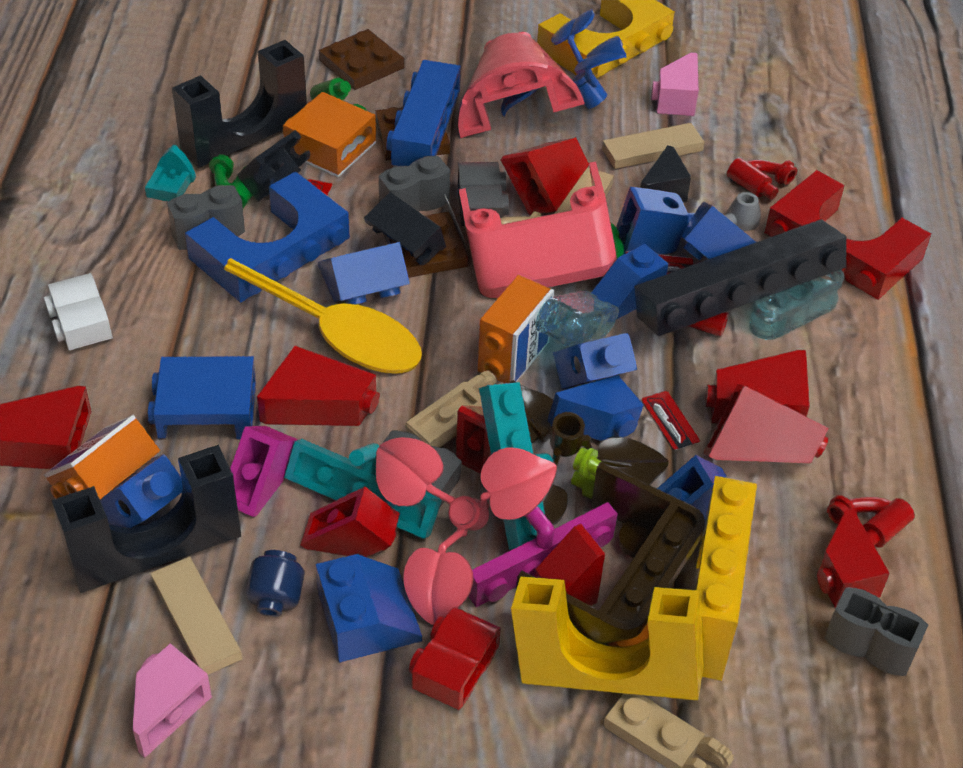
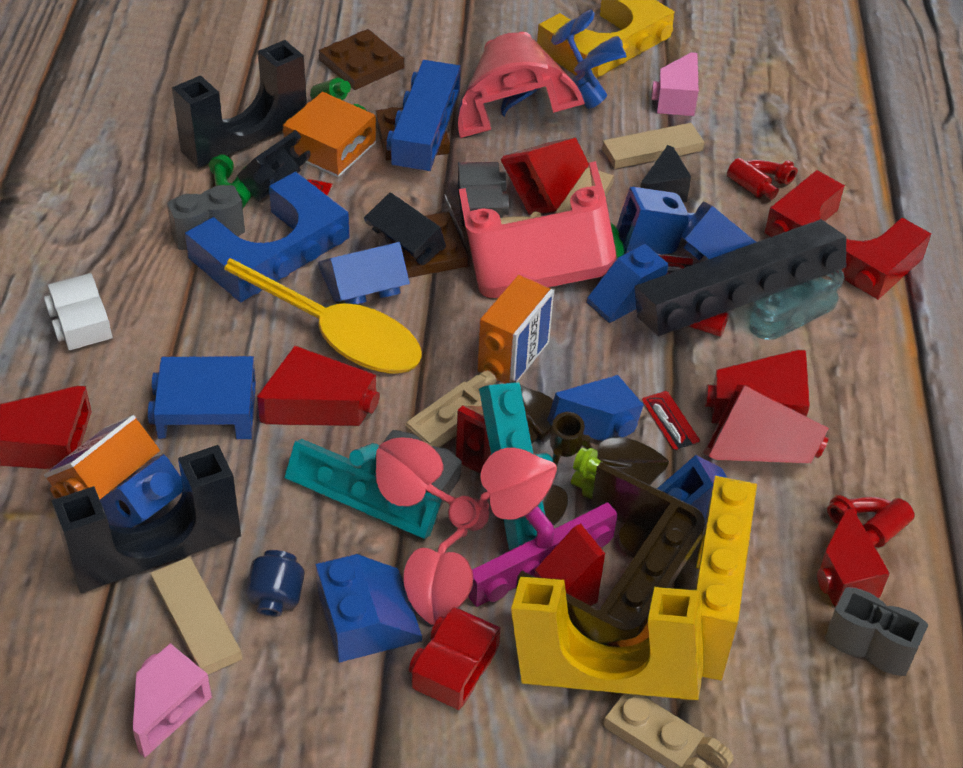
teal tile [145,145,196,202] -> none
dark pink slope [230,426,298,517] -> none
red slope [300,487,400,557] -> none
dark grey brick [379,156,450,211] -> none
clear light blue piece [535,290,619,347] -> none
blue torso [553,333,637,389] -> none
light grey bar [724,192,761,231] -> none

